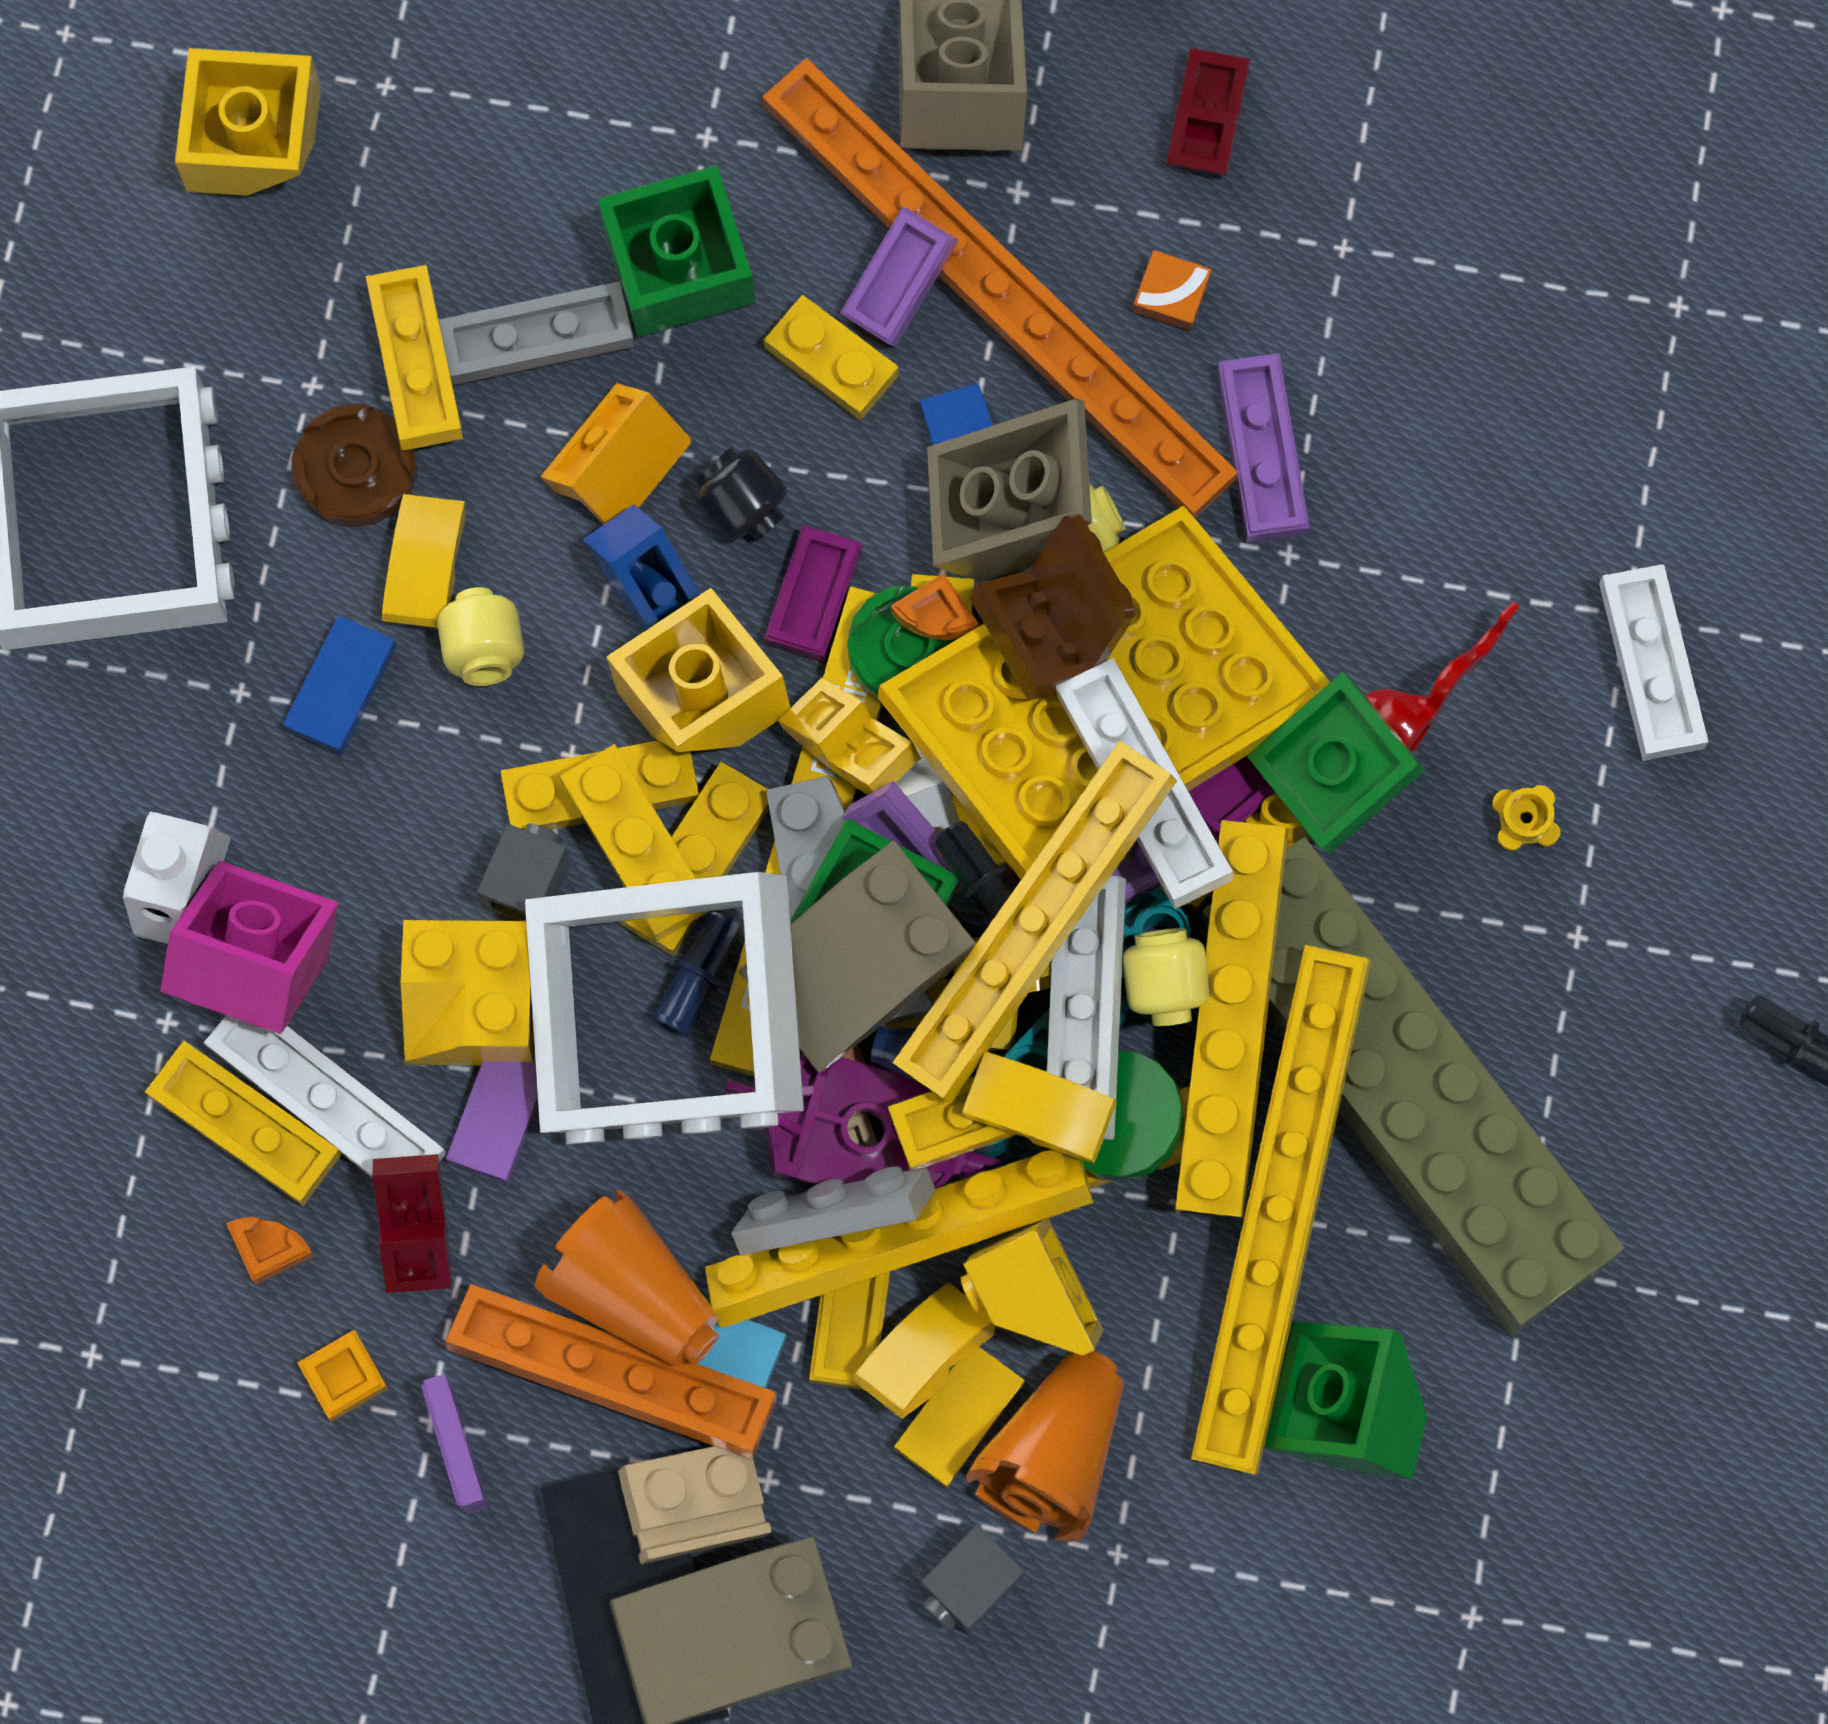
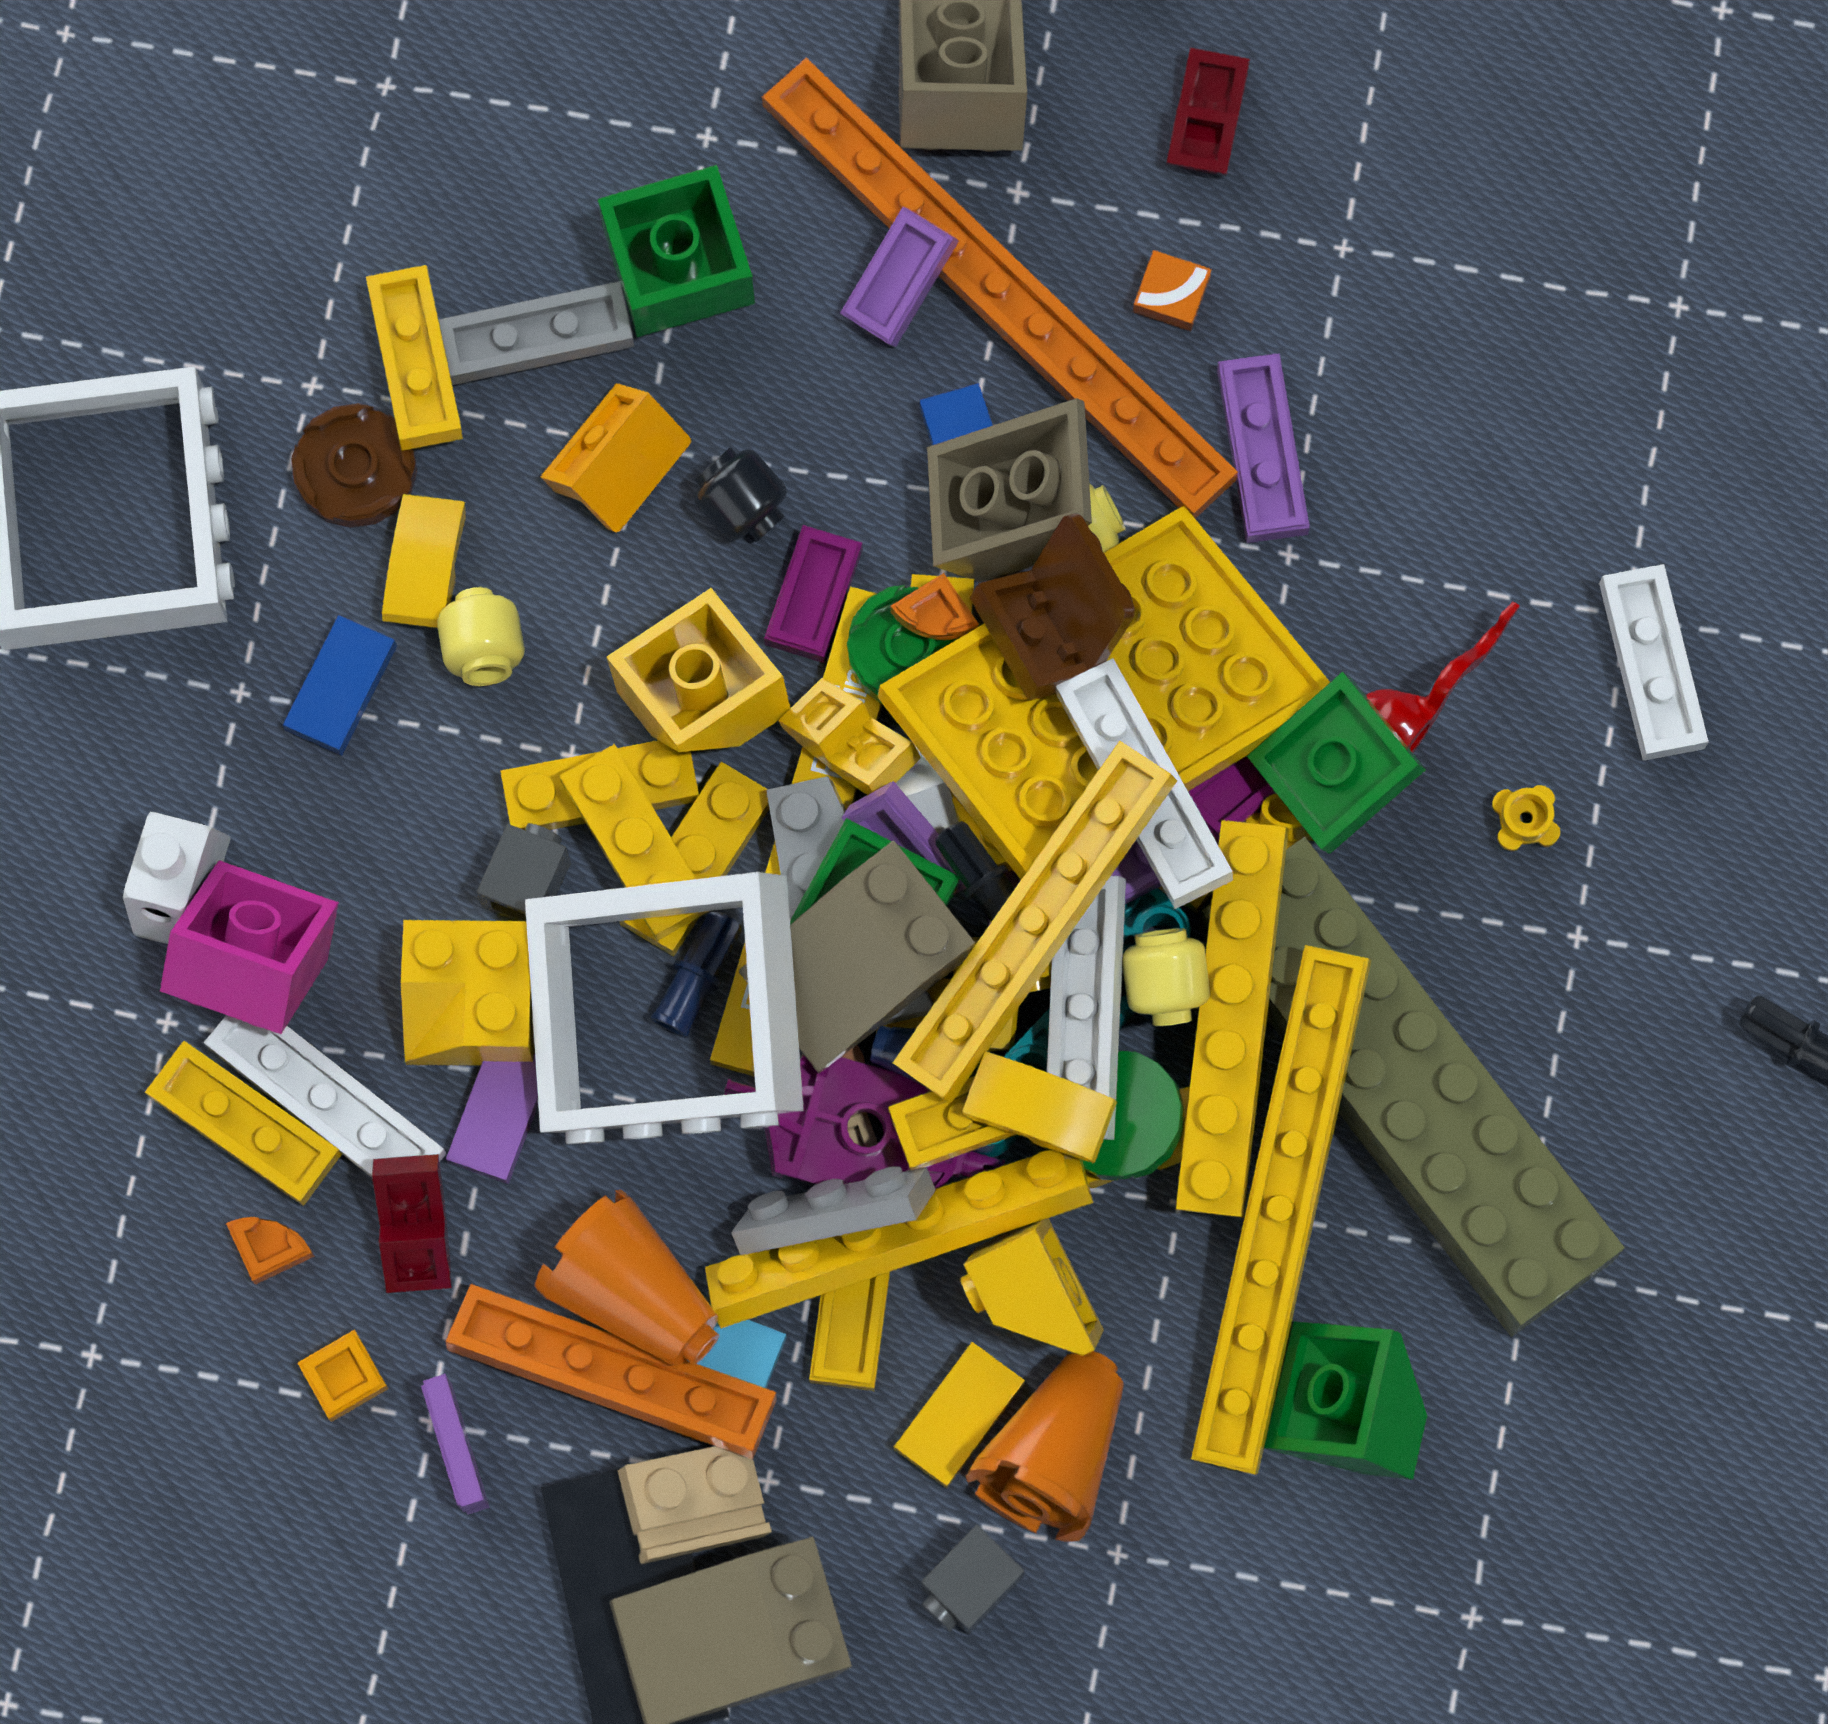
yellow slope [175,48,321,196] -> none
blue slope [583,504,701,631] -> none
yellow plate [764,295,899,421] -> none
yellow slope [854,1282,995,1419] -> none

